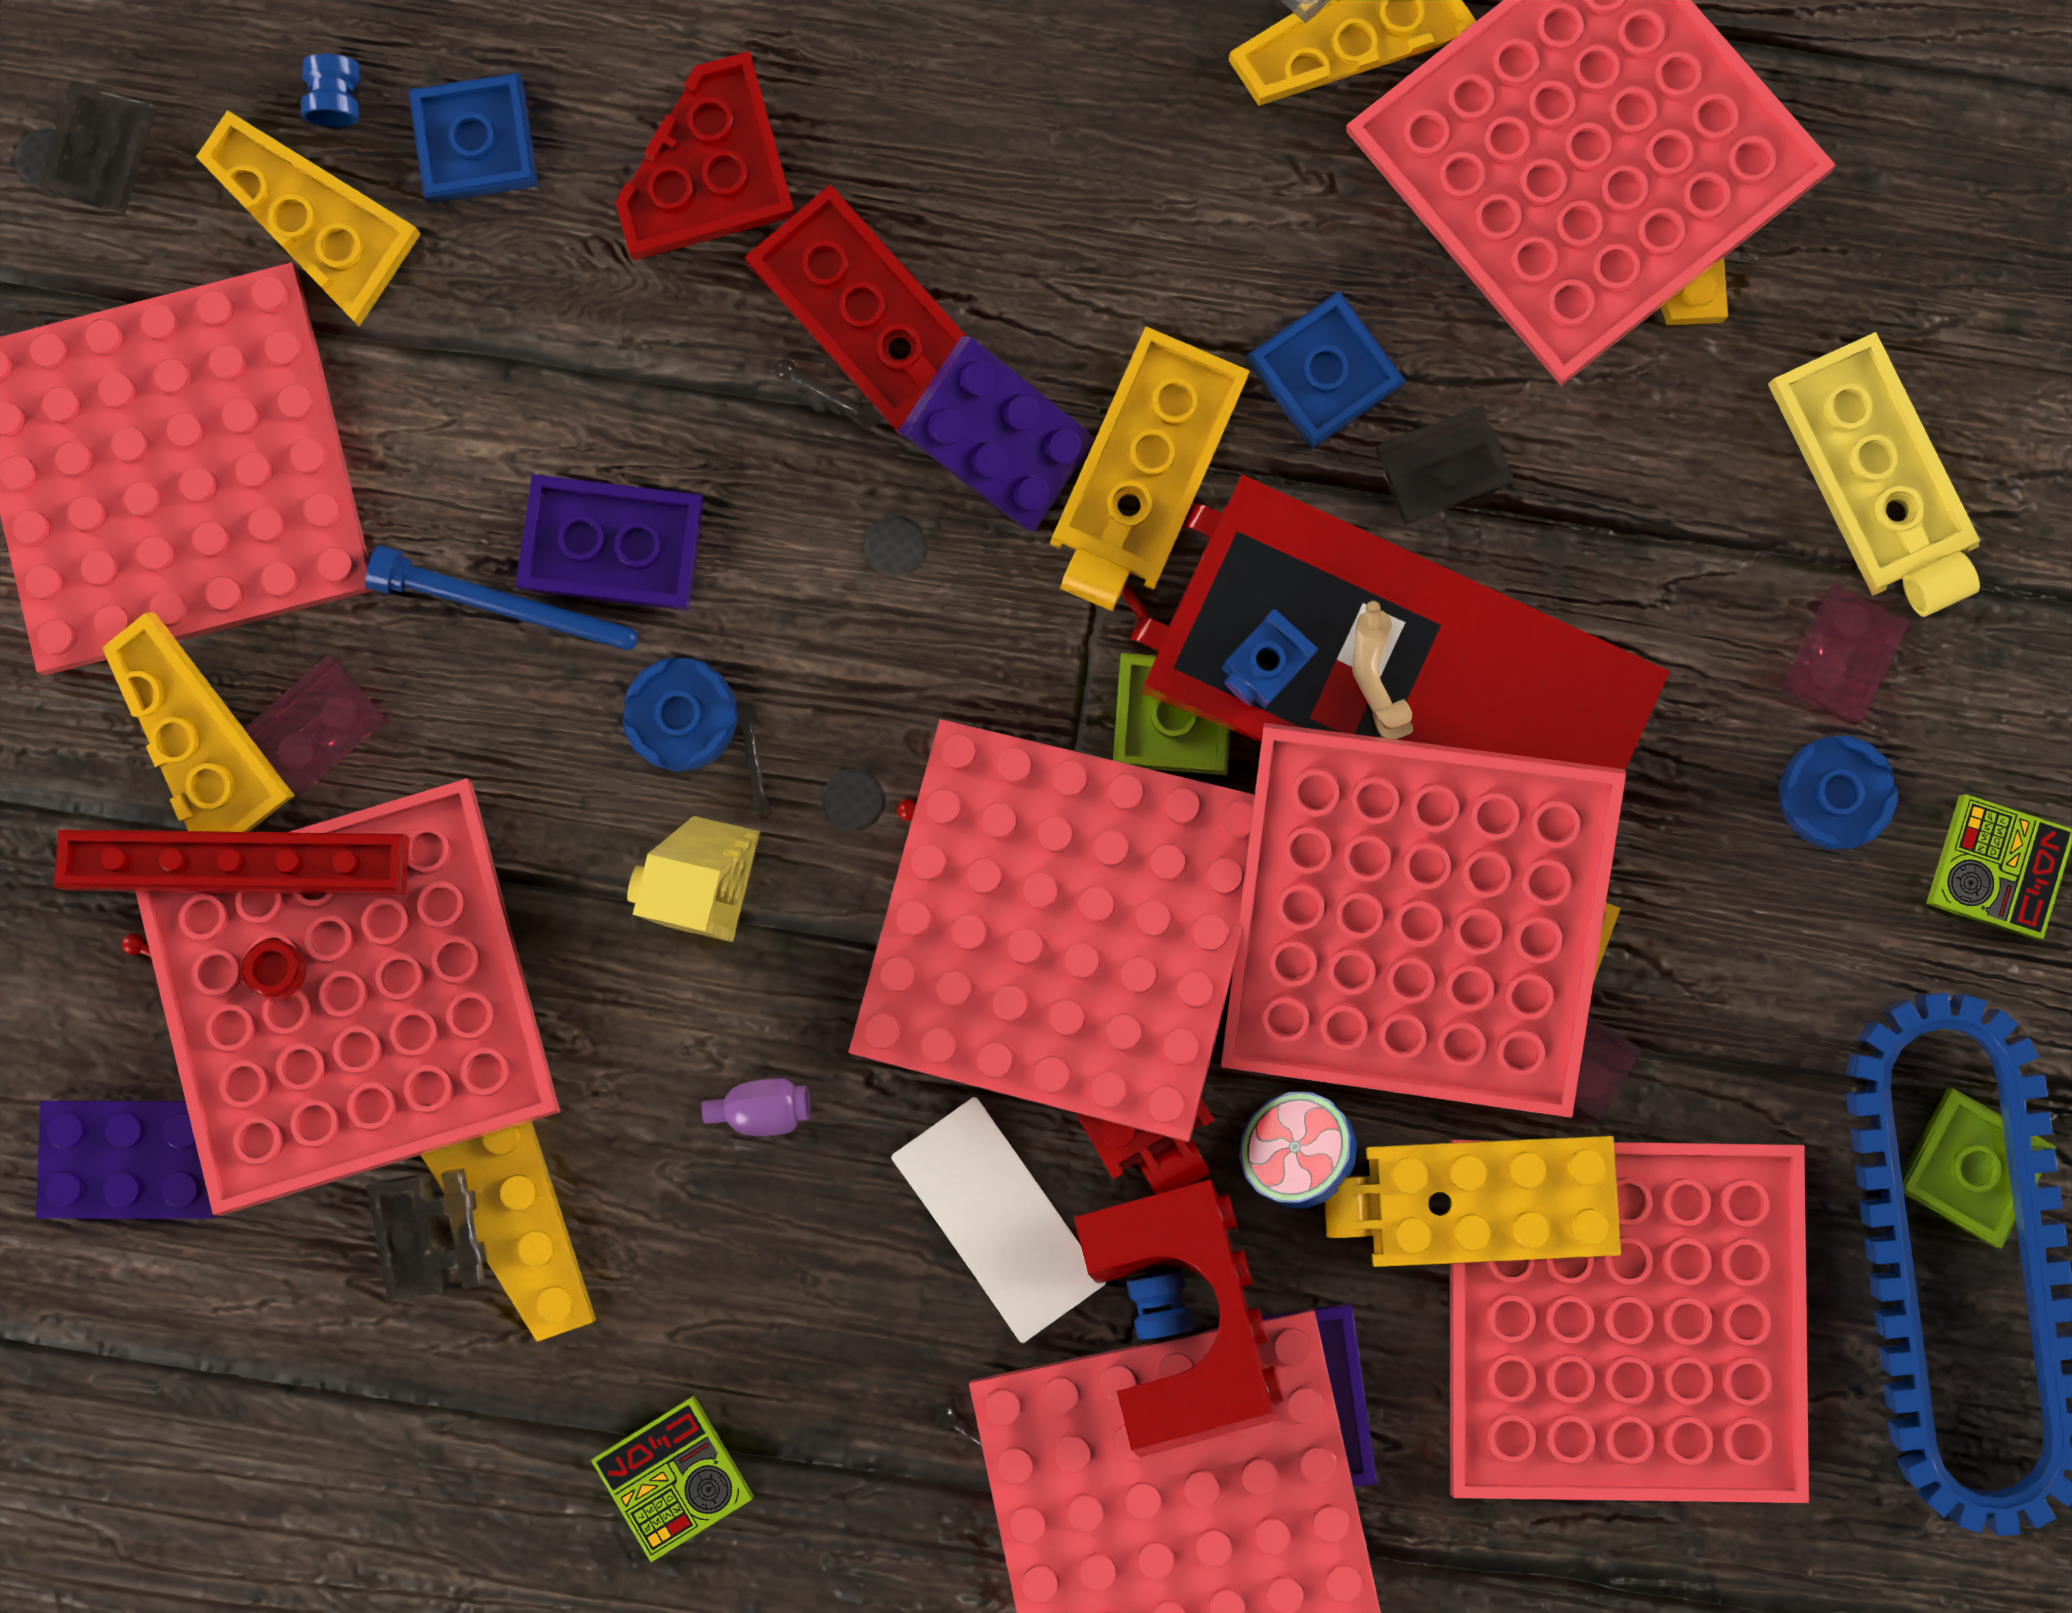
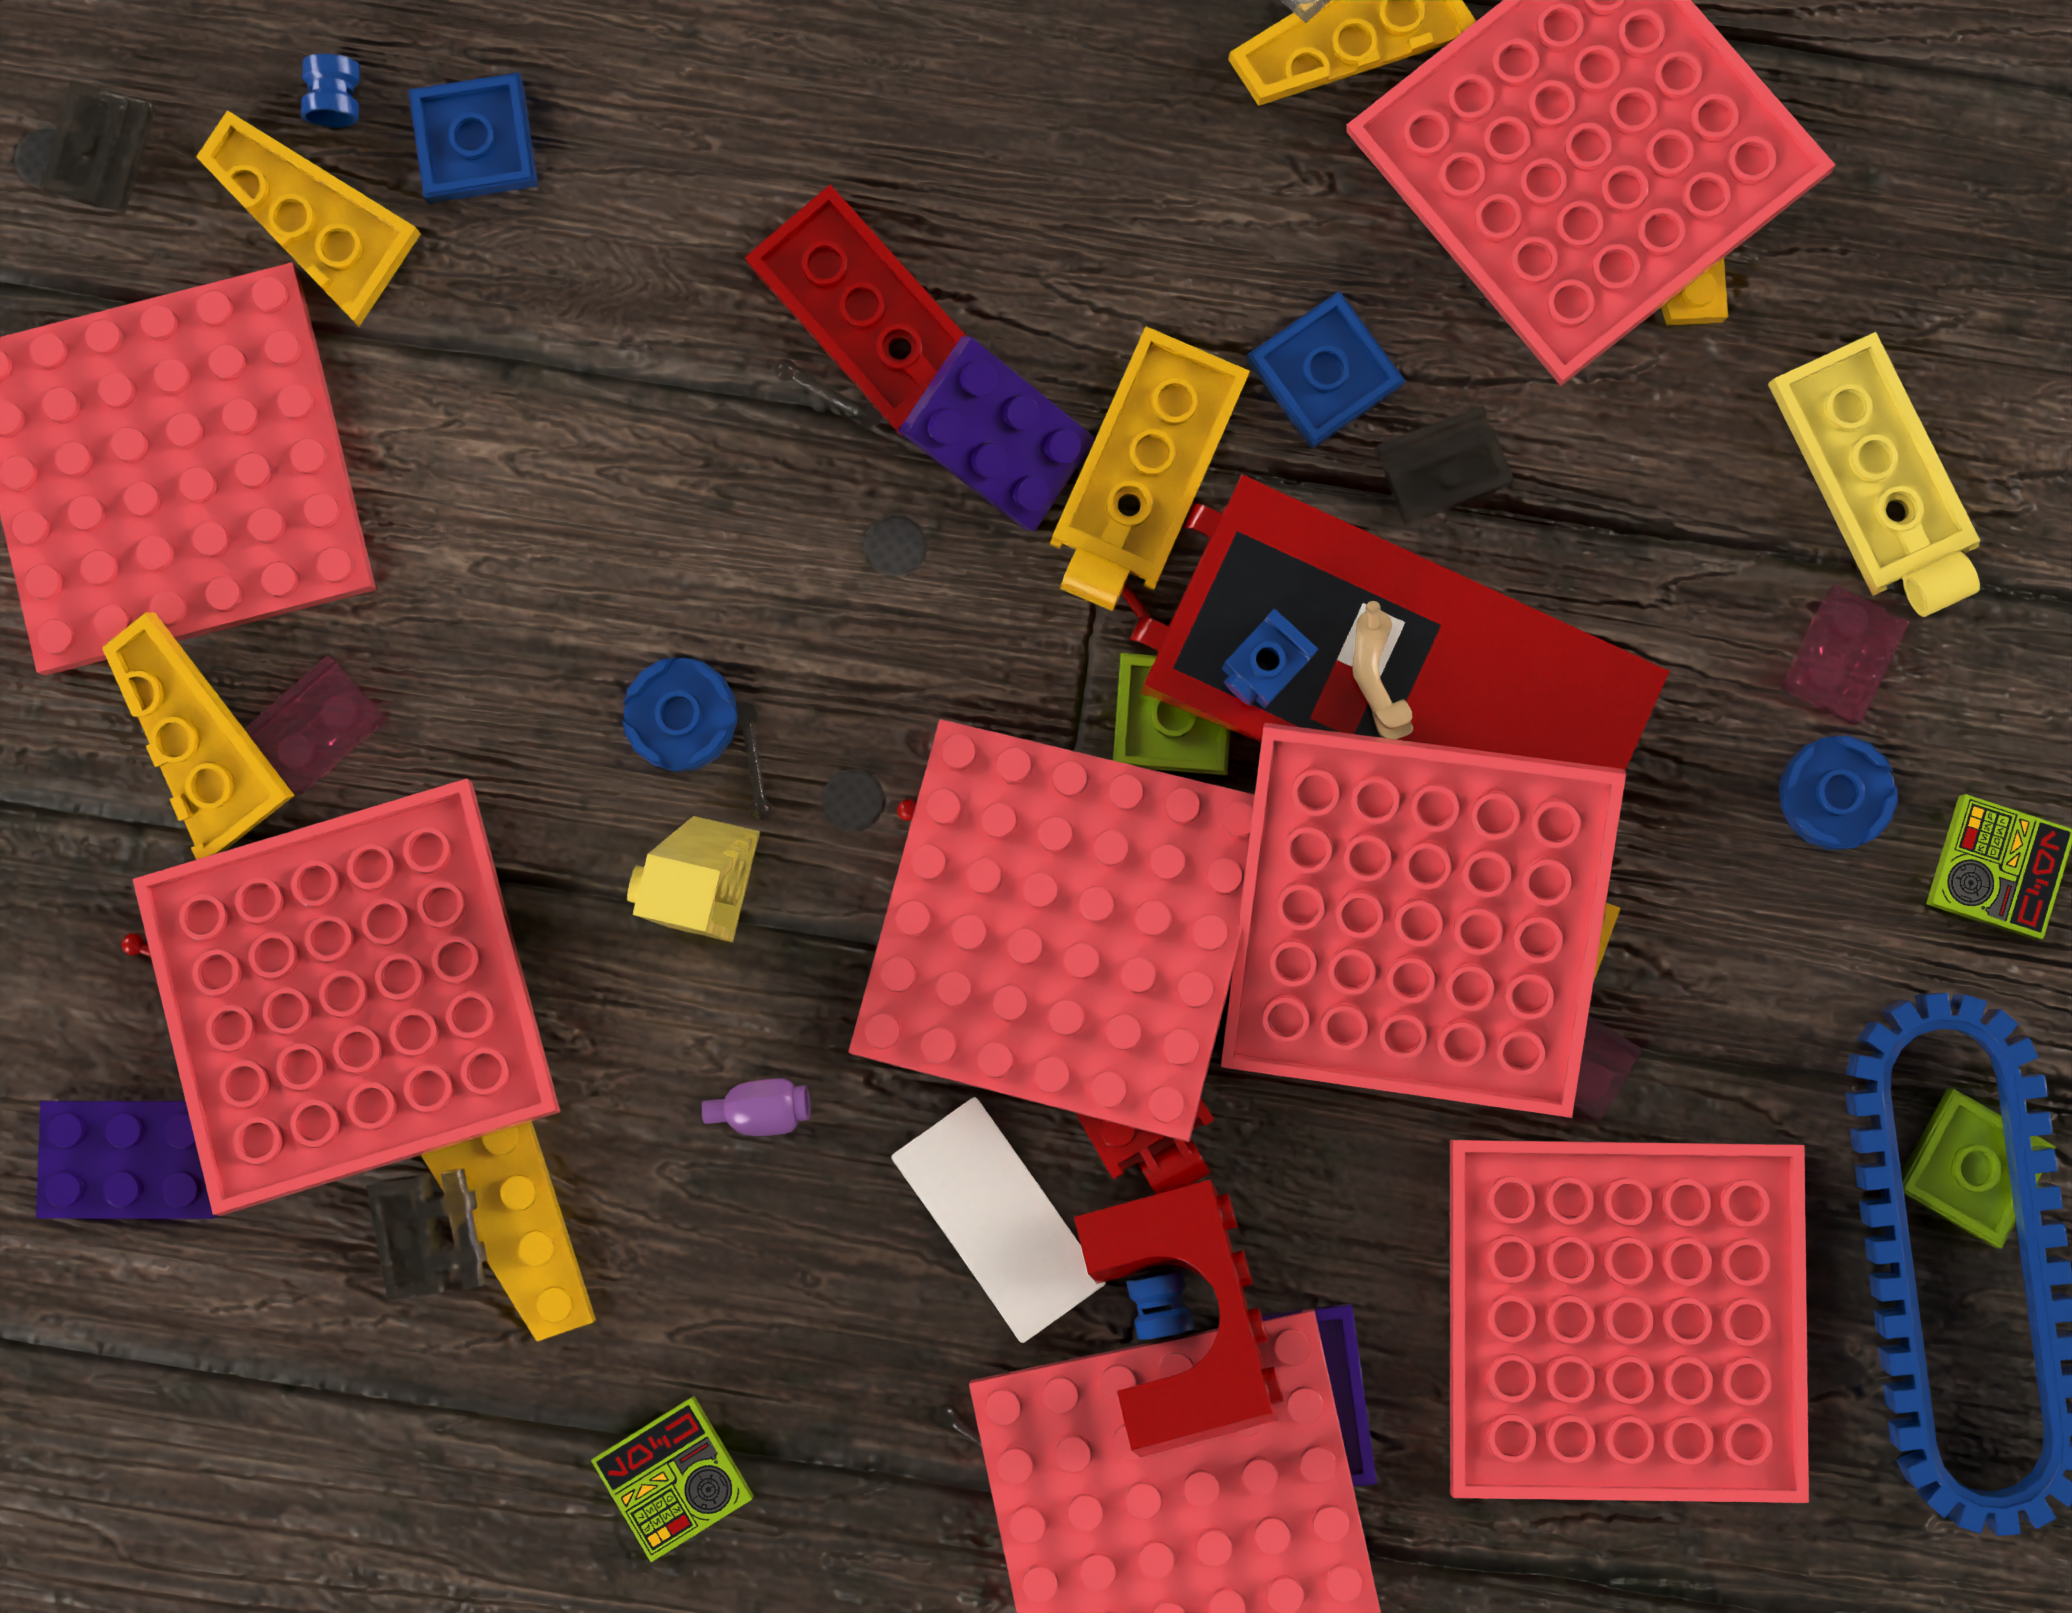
red tile [53,829,410,895] -> none
red tile [242,939,306,1000] -> none
blue piece [365,545,638,650] -> none
dark purple plate [516,474,704,611] -> none
red plate [615,51,795,261] -> none
tile [1239,1092,1357,1209] -> none
yellow hinge [1325,1136,1621,1267] -> none

